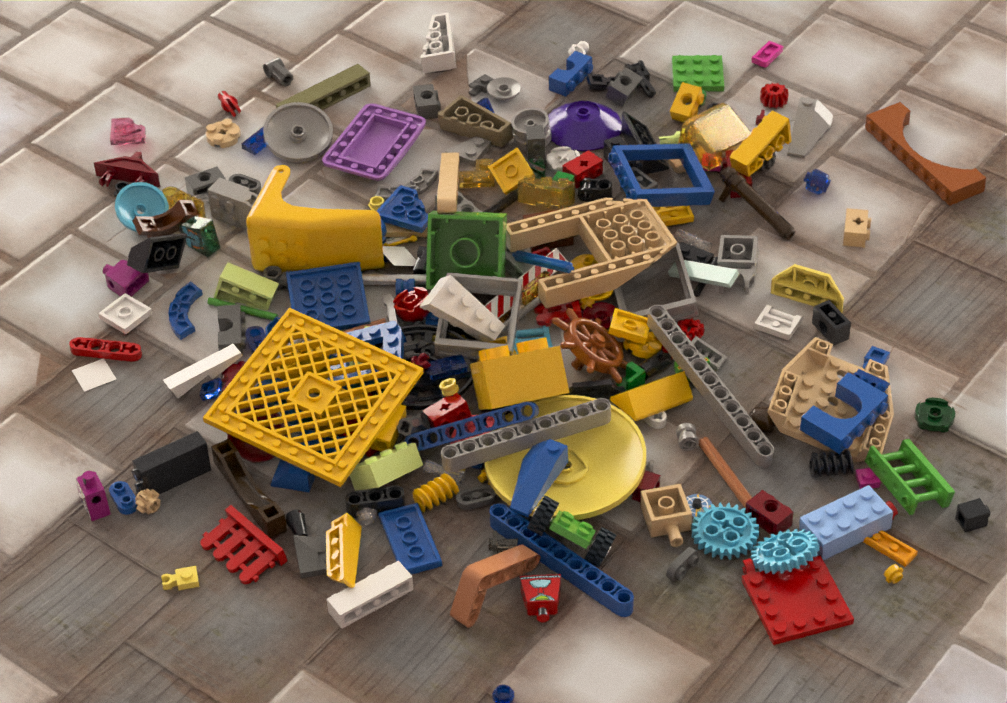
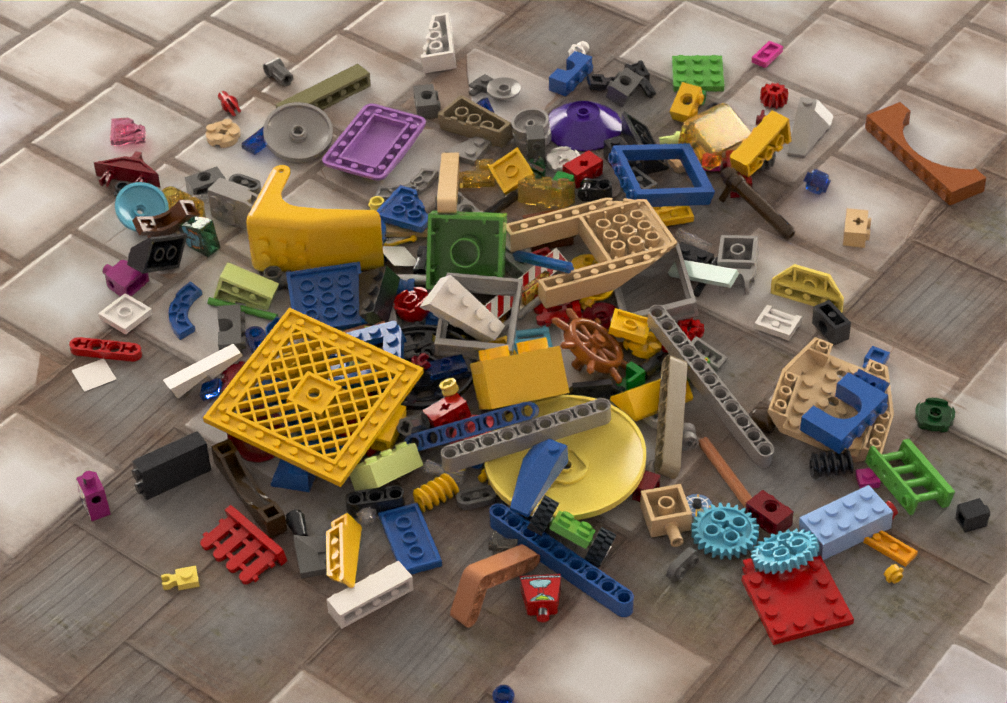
blue plate [109,481,138,515] -> none
tan gear [135,488,161,515] -> none
none -> black wedge [359,266,401,326]
none -> dark tan beam [654,355,687,479]

